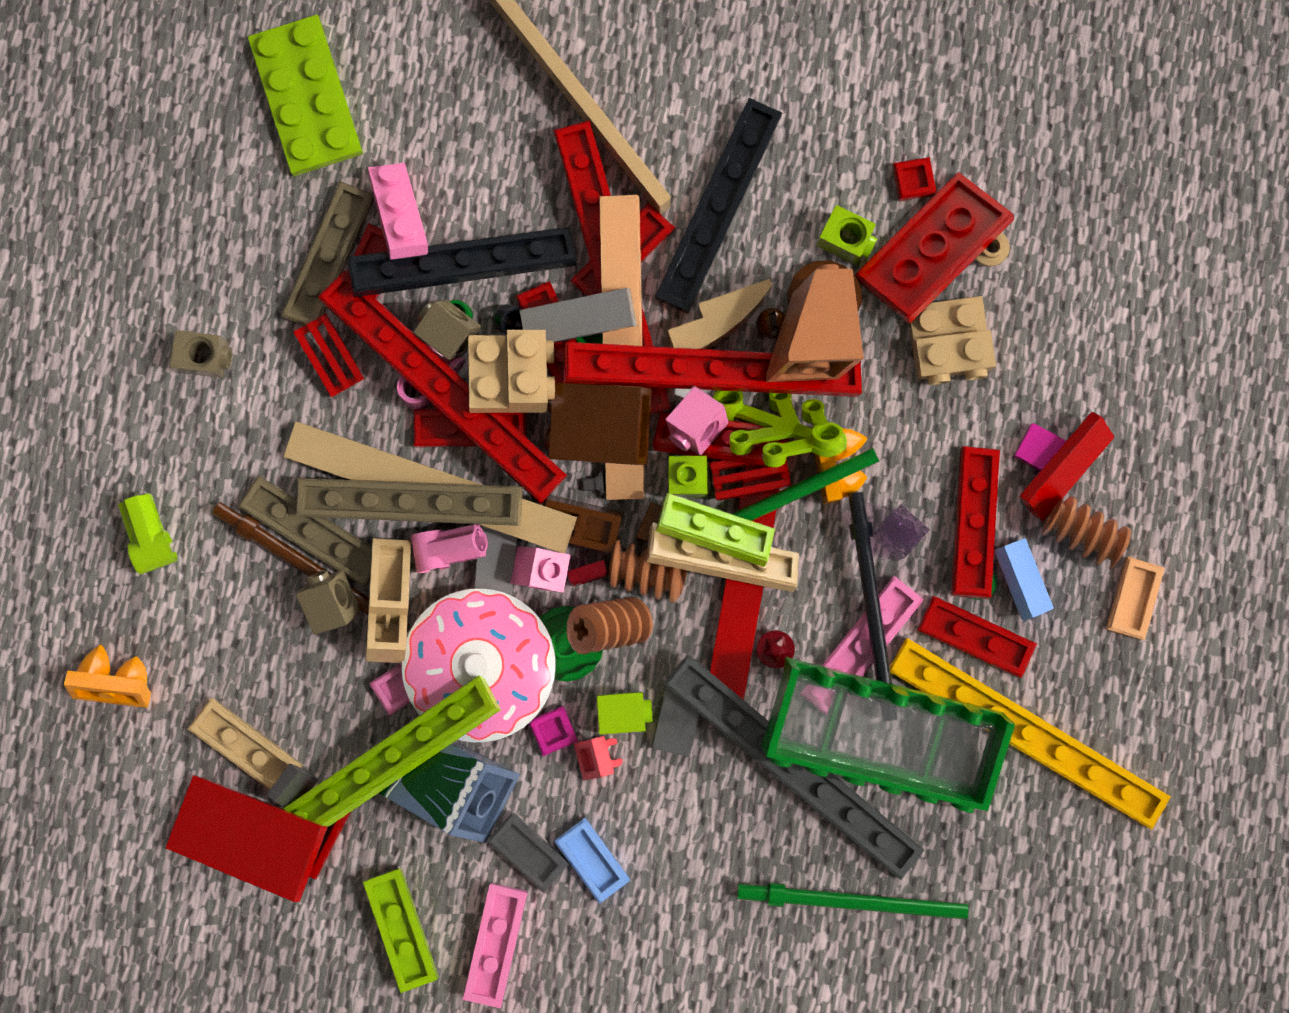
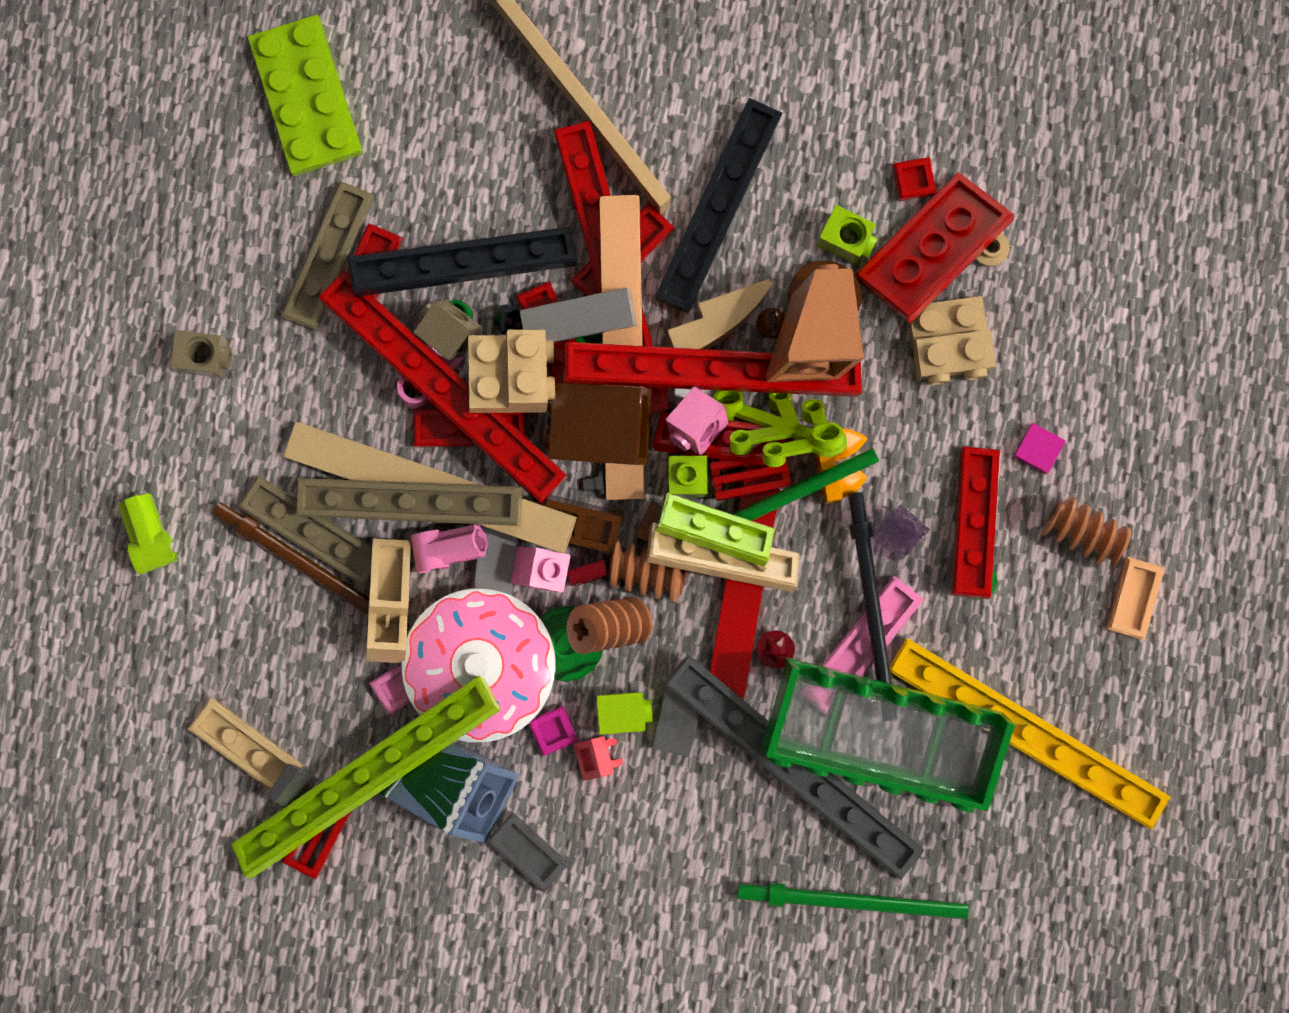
light orange tile [64,645,151,708] -> none
red tile [165,775,327,902] -> none
red tile [293,313,365,398] -> none
dark tan brick [296,570,361,635] -> none
lime plate [363,867,439,993] -> none
bright pink plate [368,163,428,260] -> none
bright pink plate [463,883,528,1009] -> none
light blue tile [554,818,631,904] -> none
red tile [917,596,1037,678] -> none
light blue tile [994,538,1054,621] -> none
red tile [1019,412,1115,521] -> none

